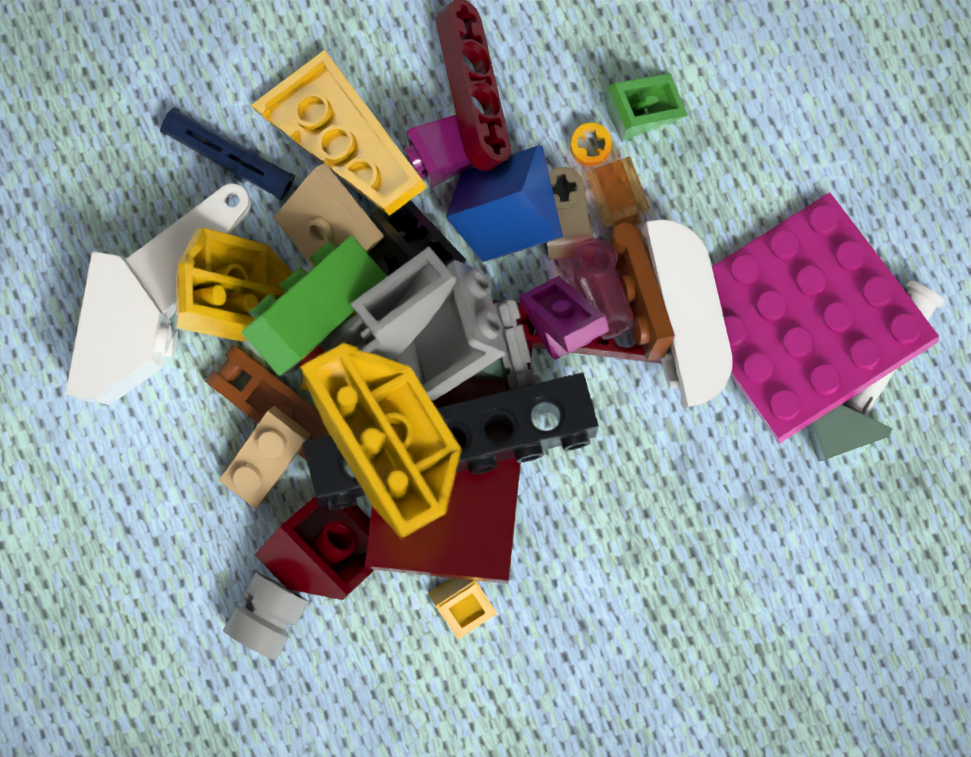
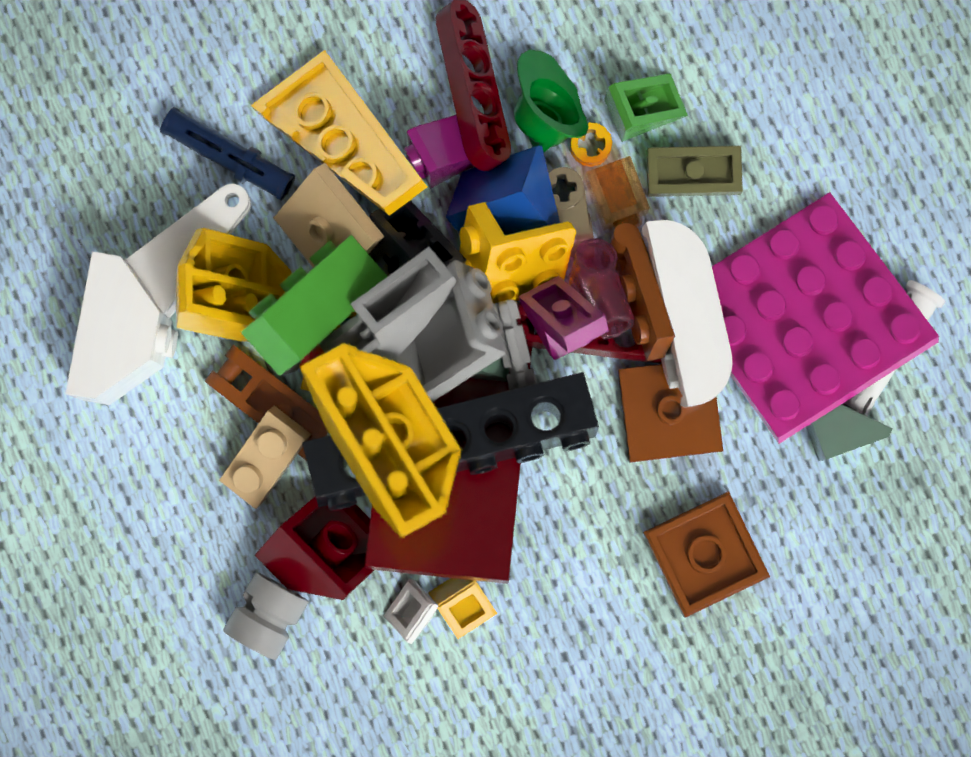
none -> white slope [384,578,438,644]
none -> yellow bracket [459,202,576,304]
none -> green piece [513,50,589,152]
none -> dark orange plate [618,364,723,463]
none -> dark orange plate [643,491,770,618]
none -> olive plate [647,146,743,197]

